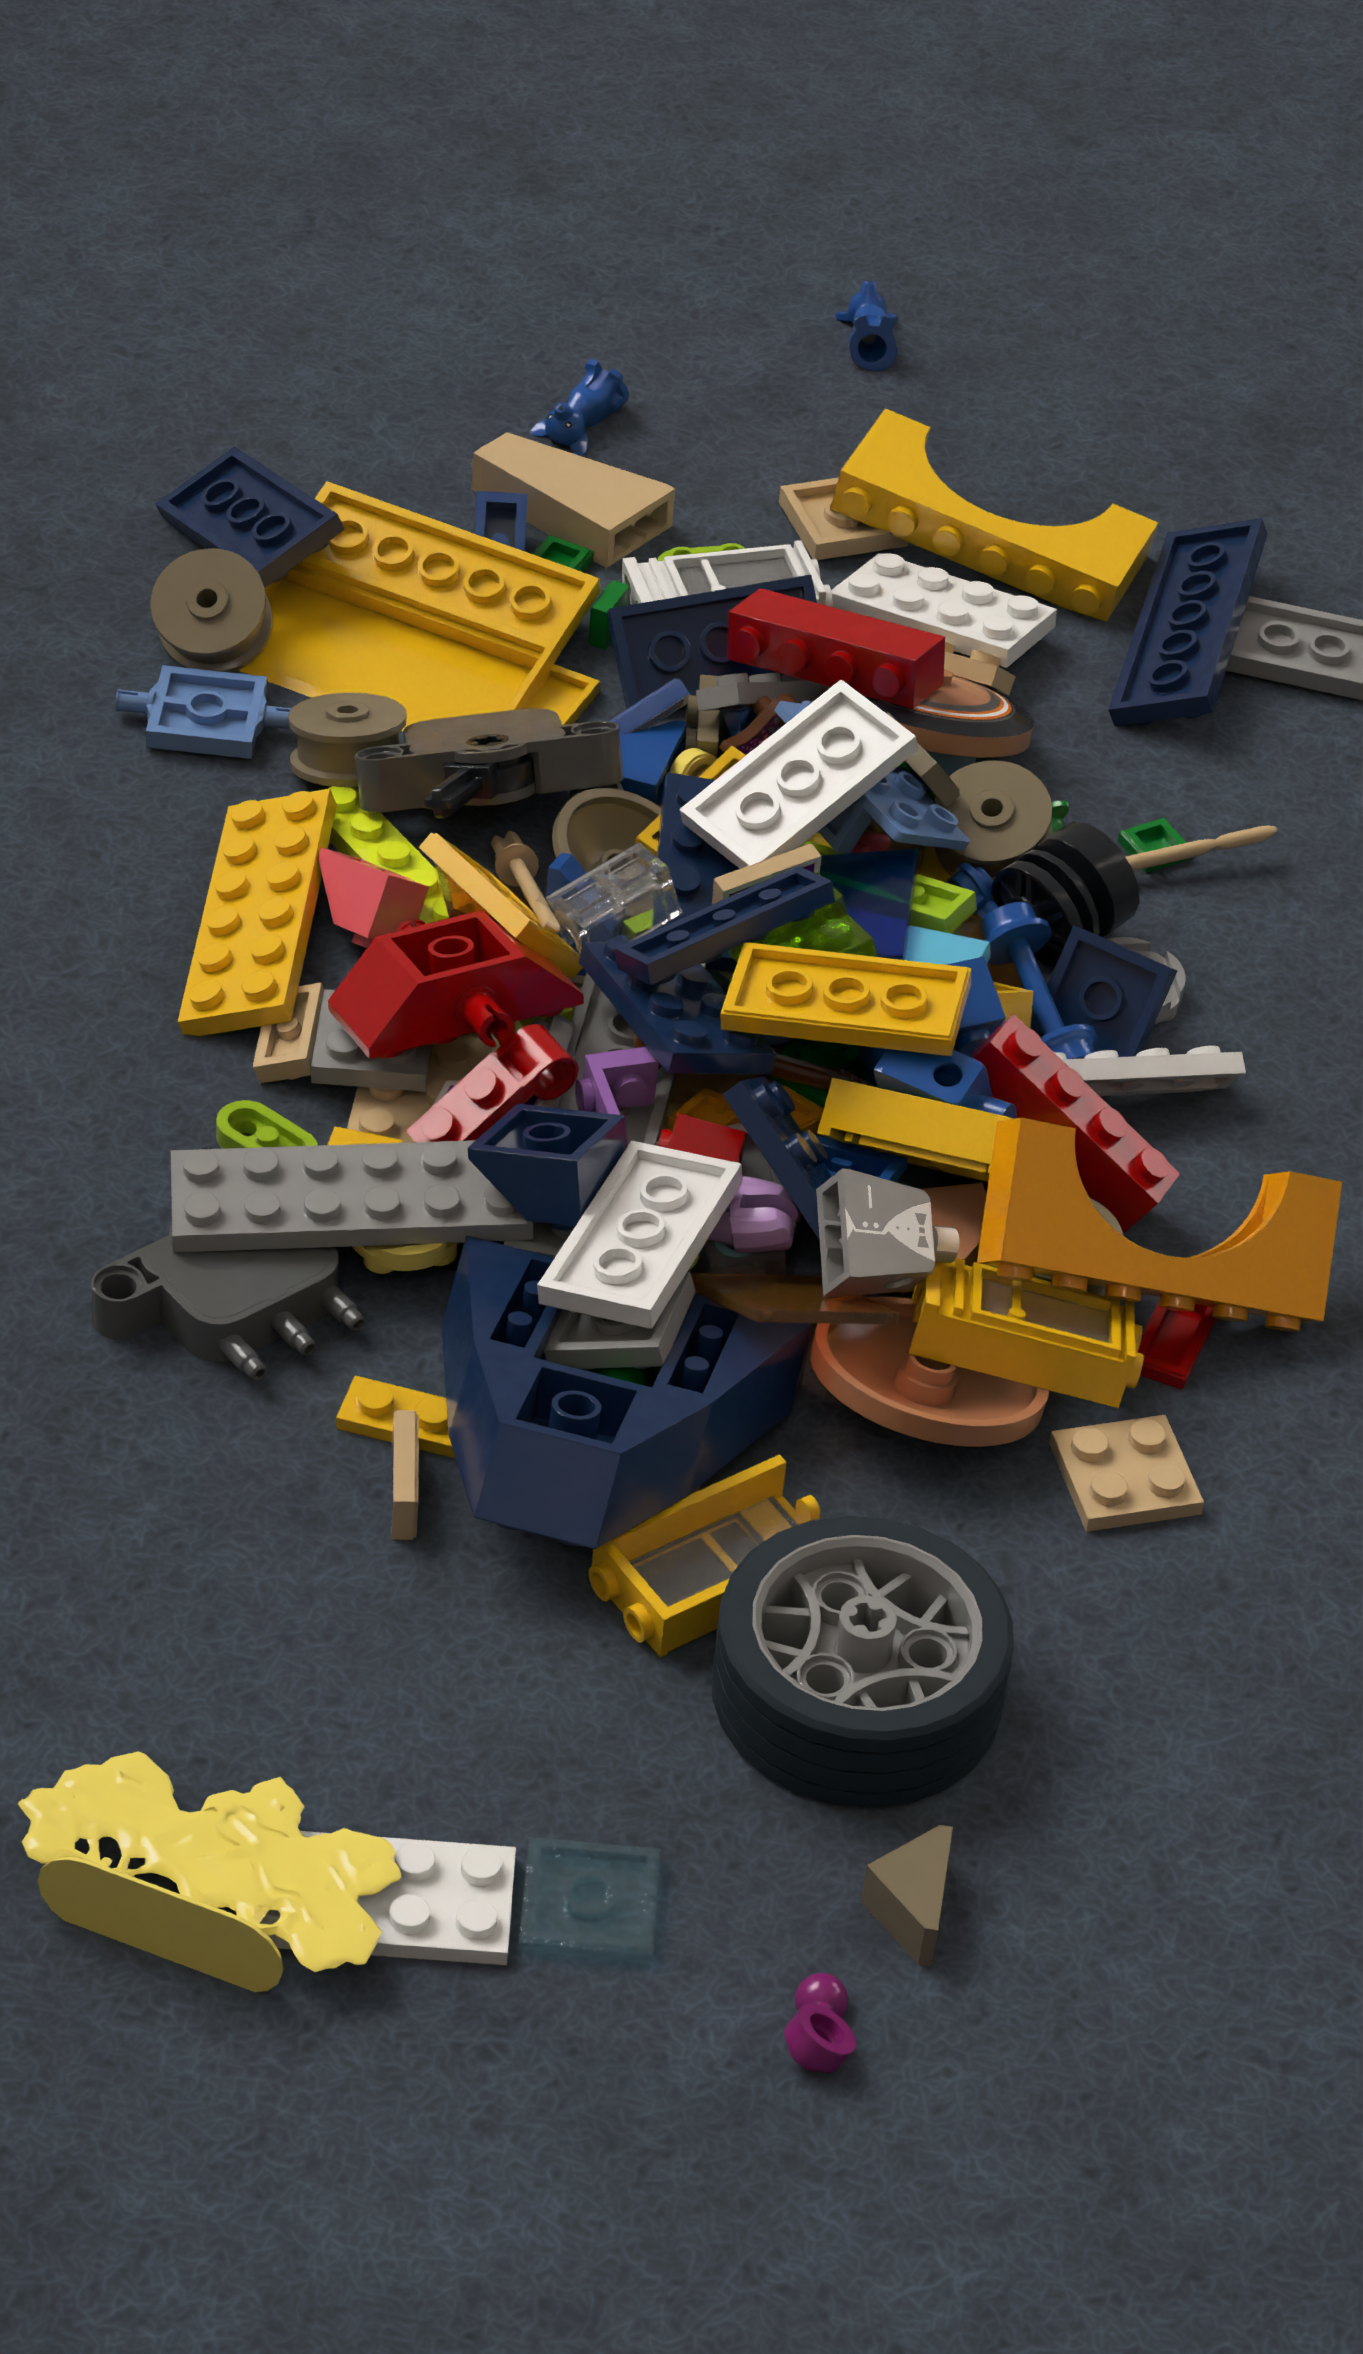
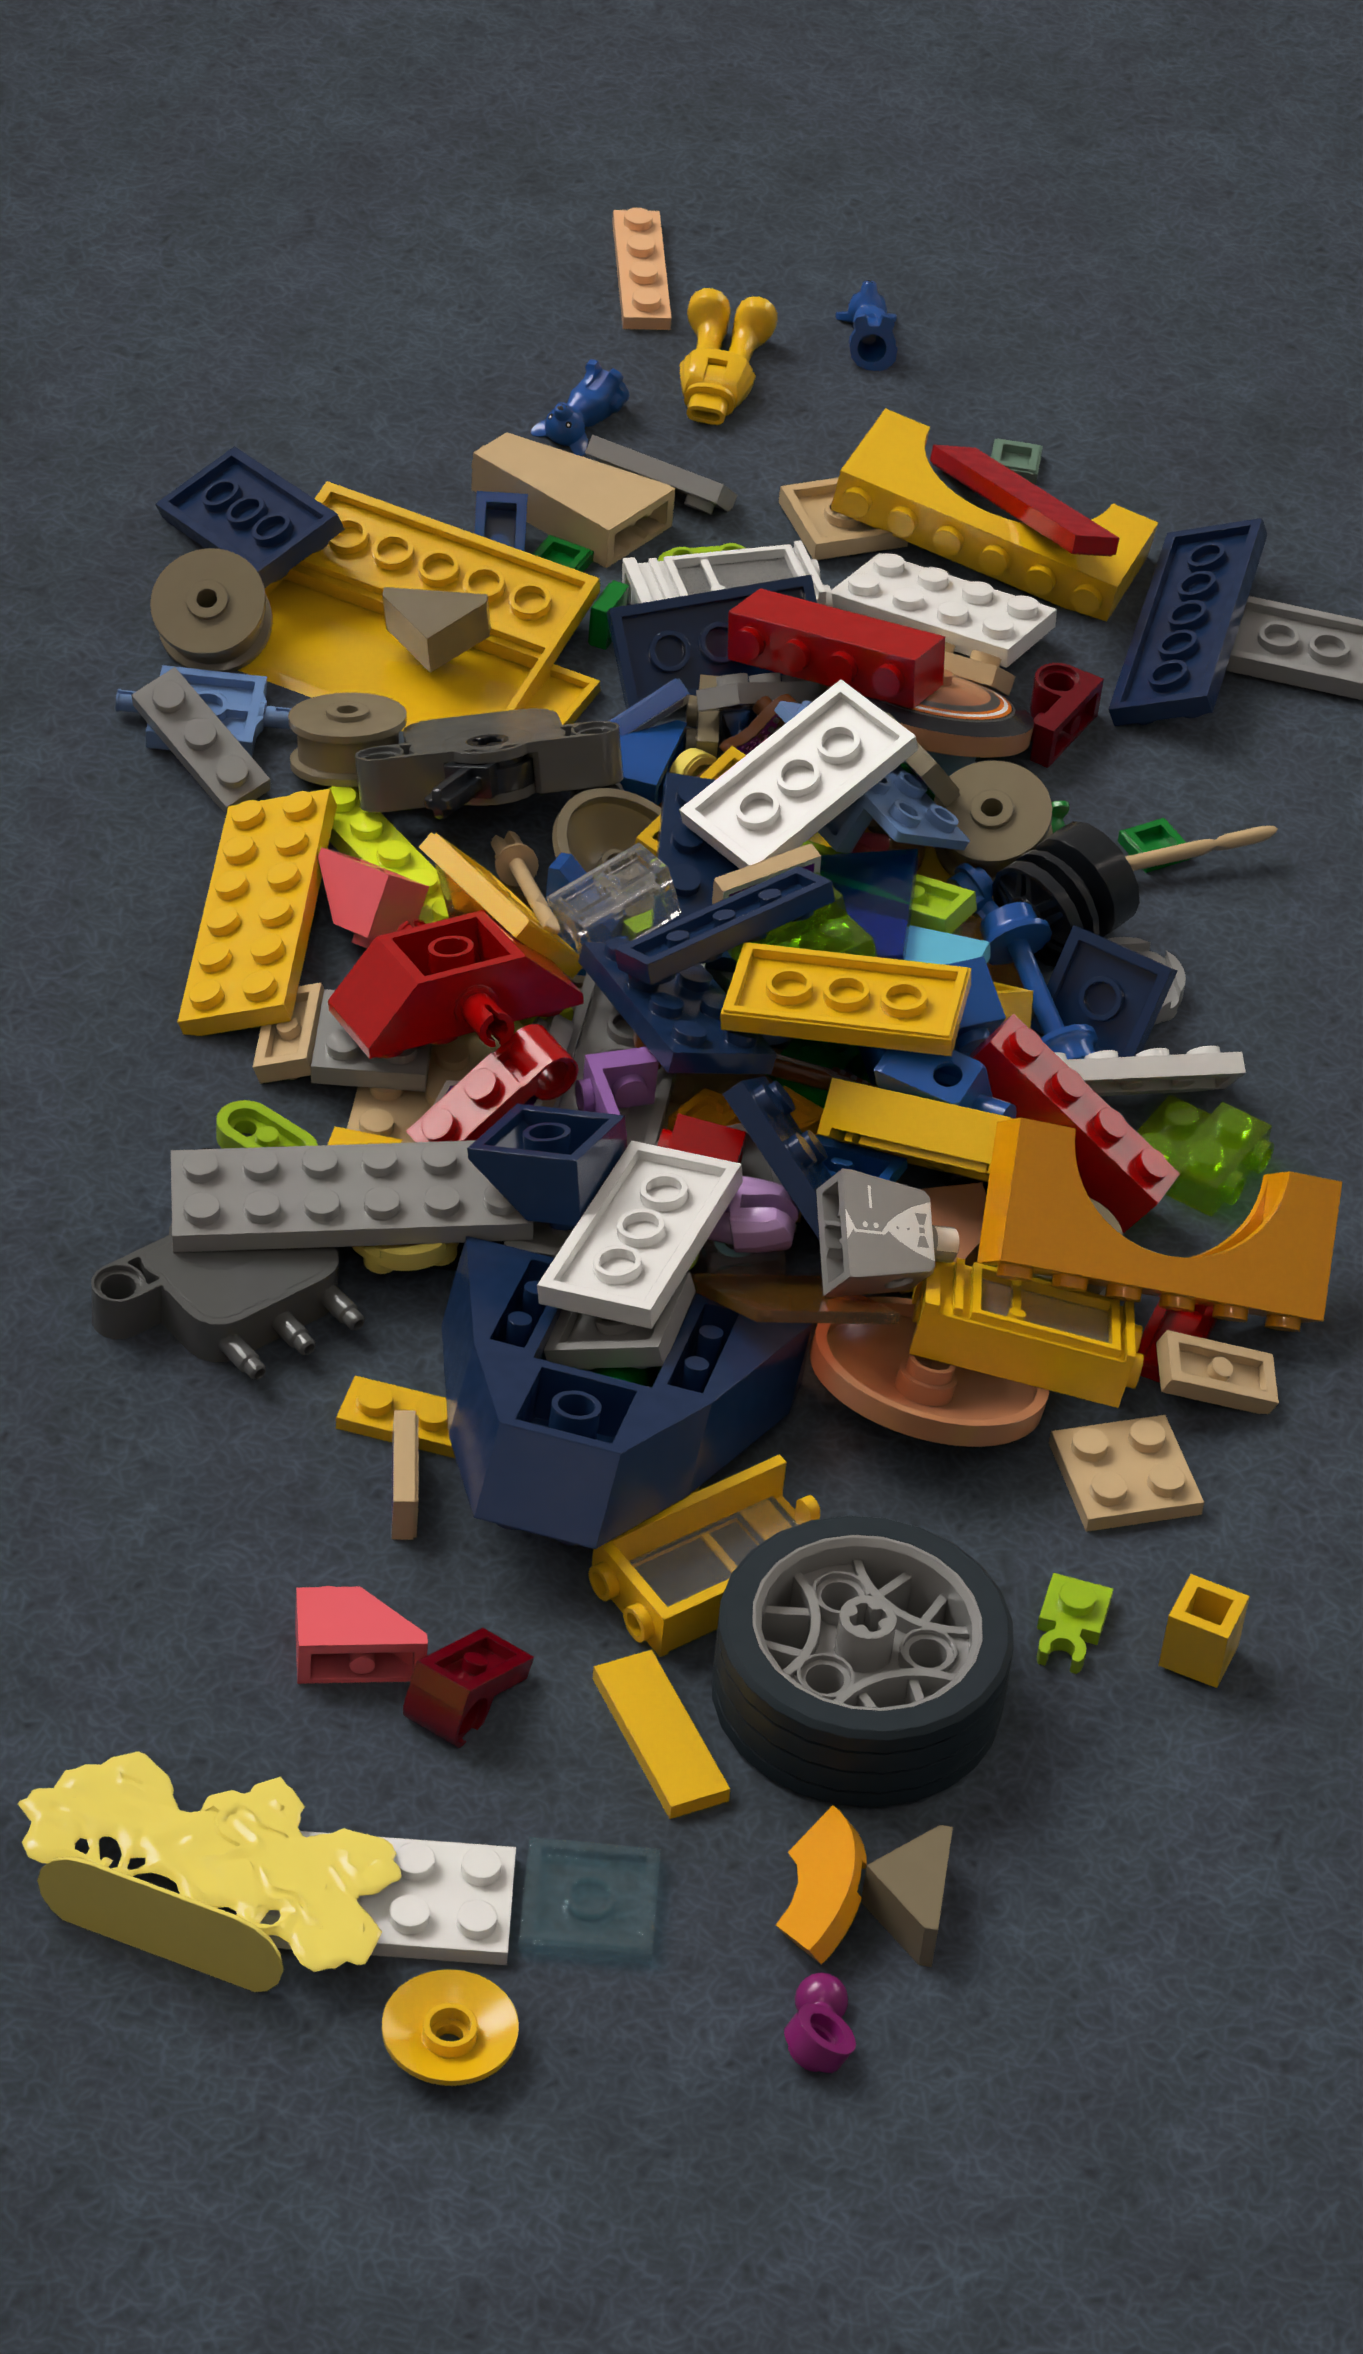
none -> light grey plate [131,667,271,814]
none -> coral slope [295,1586,428,1684]
none -> dark tan slope [382,587,491,673]
none -> yellow dish [382,1969,519,2086]
none -> dark red plate [403,1627,534,1748]
none -> light grey plate [585,435,738,515]
none -> yellow tile [592,1649,730,1819]
none -> light nougat plate [612,208,671,330]
none -> yellow piece [680,288,778,425]
none -> light orange tile [776,1805,867,1965]
none -> red tile [930,444,1120,557]
none -> sand green tile [991,438,1043,484]
none -> dark red plate [1029,663,1104,768]
none -> lime plate [1037,1573,1113,1674]
none -> clear neon green plate [1136,1095,1274,1217]
none -> tan plate [1156,1330,1279,1414]
none -> yellow brick [1158,1574,1250,1688]

